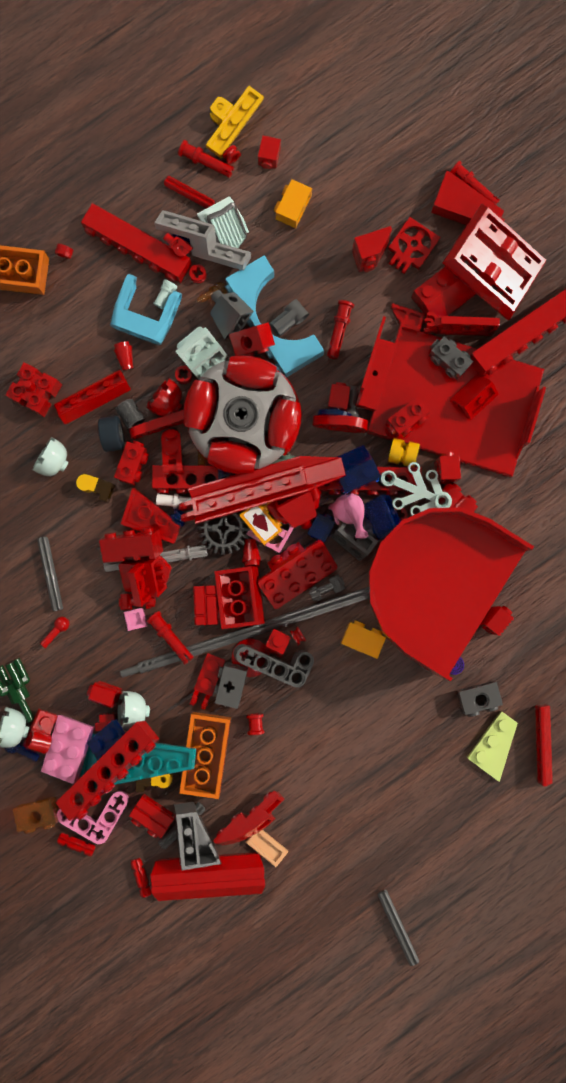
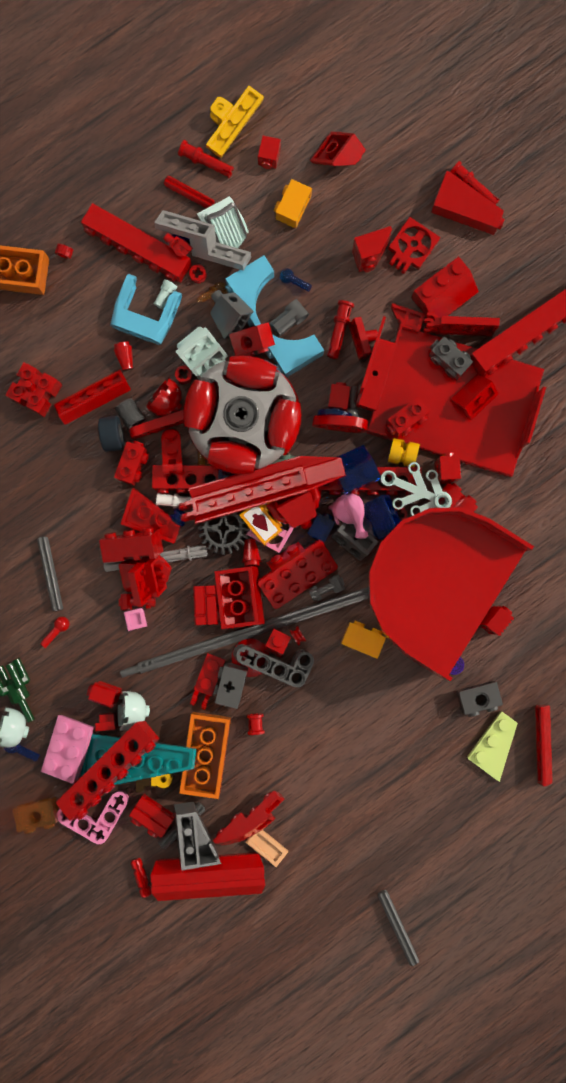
red plate [23,708,58,754] -> none
light aqua cylinder [32,437,68,476] -> none
red axle [57,833,96,856] -> none
leg [76,474,115,503] -> none
clear blue plate [87,719,125,759] -> none
red pin [146,611,194,665] -> none
red bush [222,145,241,165] -> none
piece [442,204,546,321] -> none
none -> clear blue bar [279,268,312,292]
none -> red slope [310,131,366,166]
none -> red tile [349,317,378,360]

